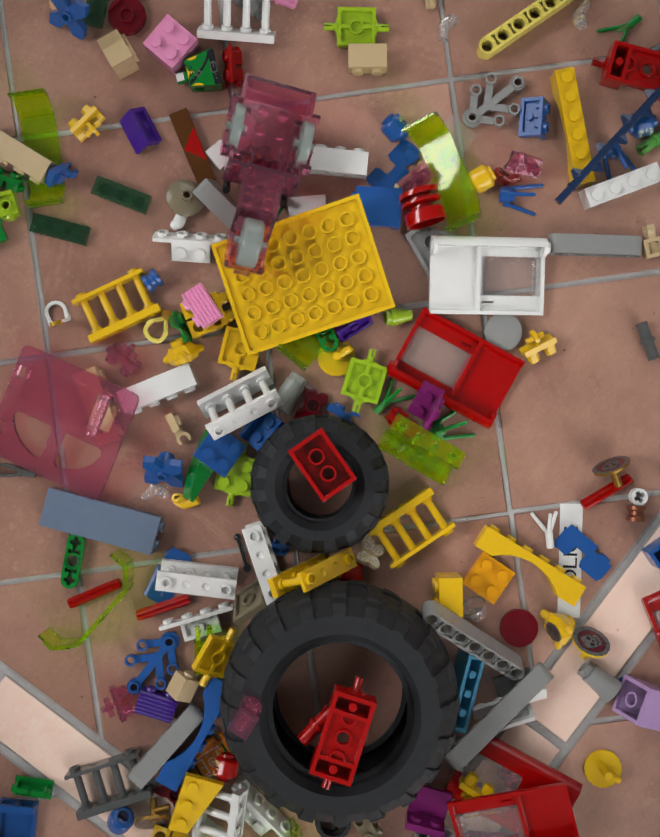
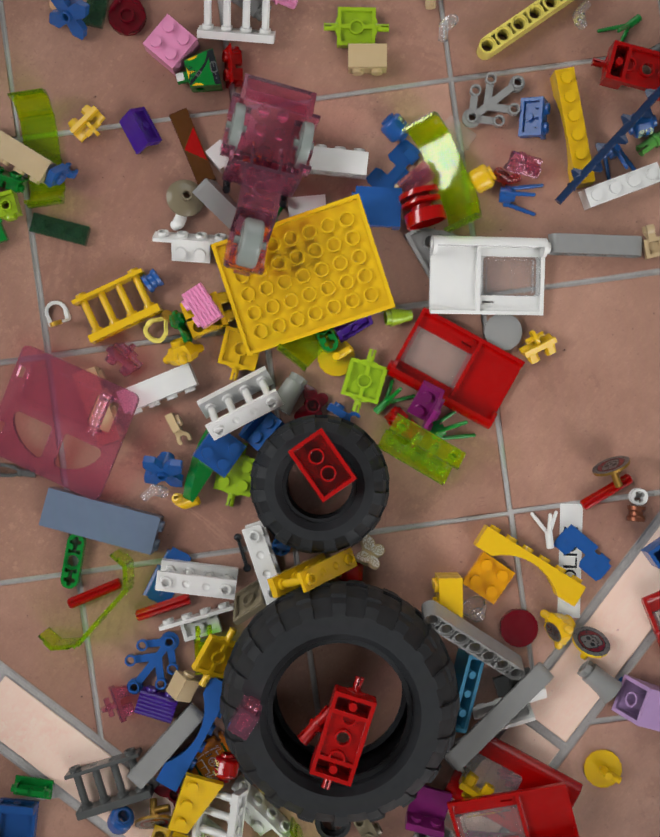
clear green plate [91,175,152,215] -> none
tan brick [97,29,139,80] -> none
yellow fence [368,486,456,569] -> none
dark grey pin [635,321,660,361] -> none

